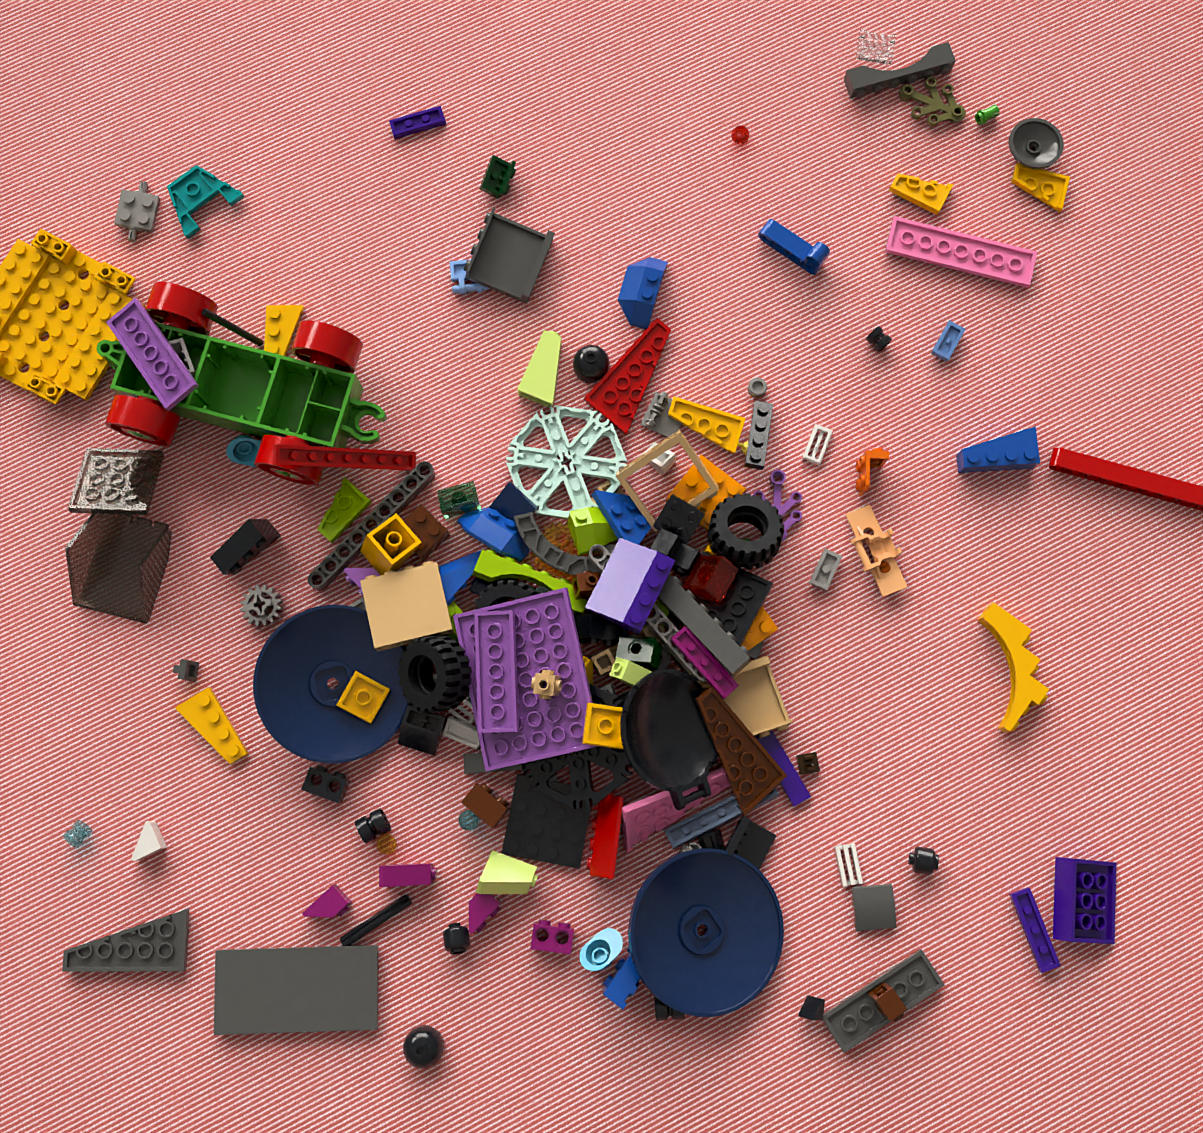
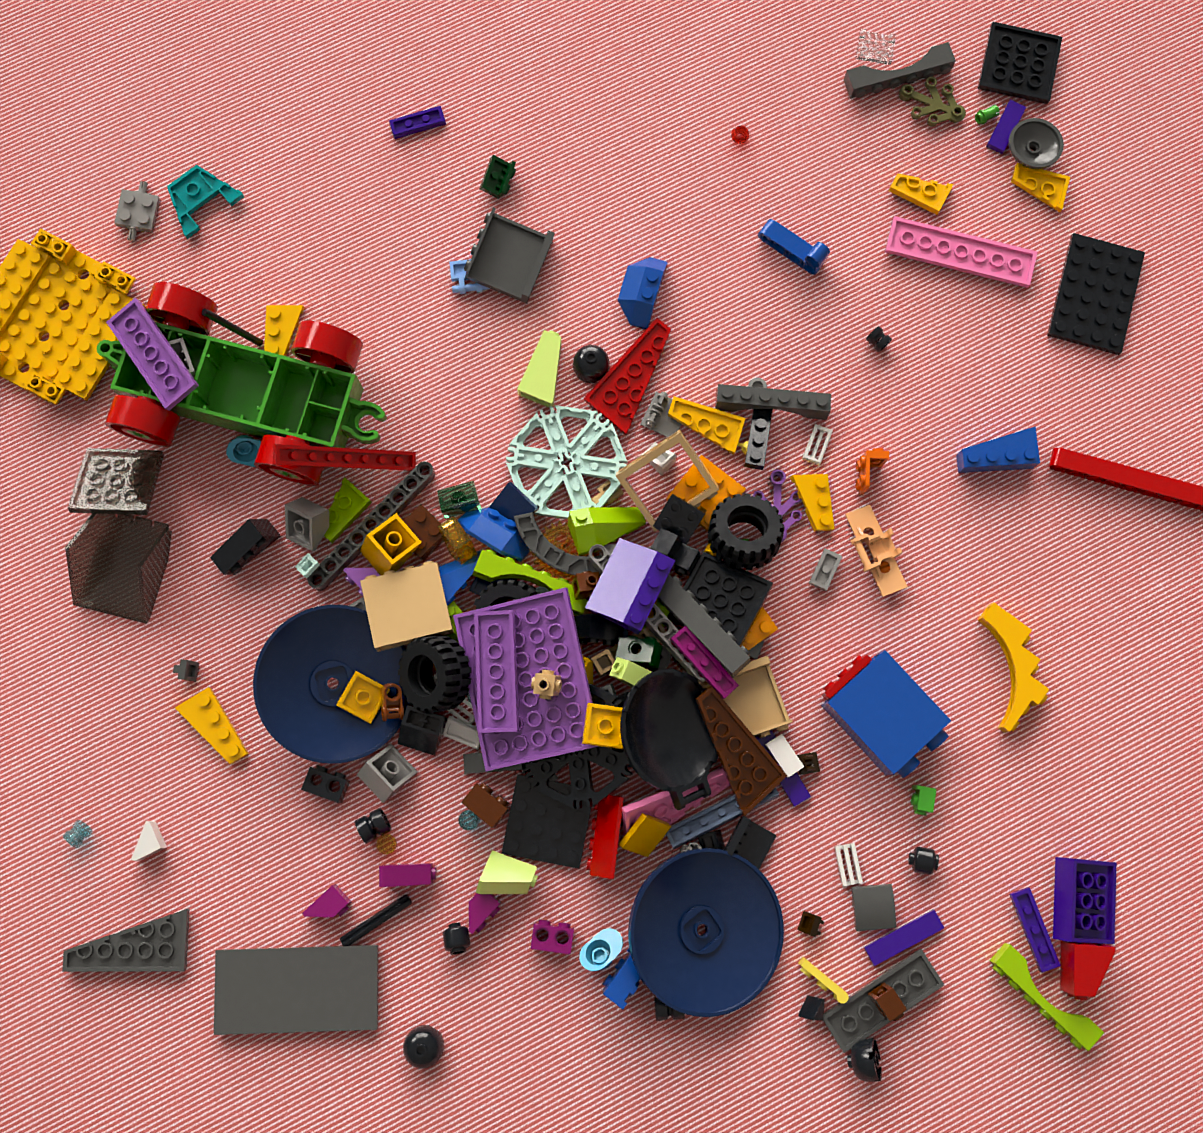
light grey gear [240,585,283,627] -> none
blue wing [591,490,651,545] -> none
clear red slope [682,555,738,602] -> none
medium blue plate [931,320,966,362] -> none
none -> light grey slope [285,497,329,551]
none -> light aqua slope [295,553,320,579]
none -> light grey slope [357,744,417,803]
none -> dark orange piece [381,683,404,722]
none -> clear yellow slope [438,516,477,565]
none -> yellow tile [619,813,671,857]
none -> dark grey arch [715,384,831,420]
none -> white tile [765,734,804,778]
none -> yellow wing [790,474,835,532]
none -> dark brown tile [797,911,824,937]
none -> light yellow plate [798,957,849,1004]
none -> blue brick [821,650,951,778]
none -> red plate [822,654,872,700]
none -> black cylinder [847,1038,882,1082]
none -> dark purple tile [864,909,944,966]
none -> bright green brick [911,785,936,816]
none -> black plate [977,22,1062,104]
none -> dark purple tile [986,99,1026,154]
none -> lime arch [989,943,1104,1051]
none -> black plate [1047,233,1145,355]
none -> red slope [1060,940,1116,1000]

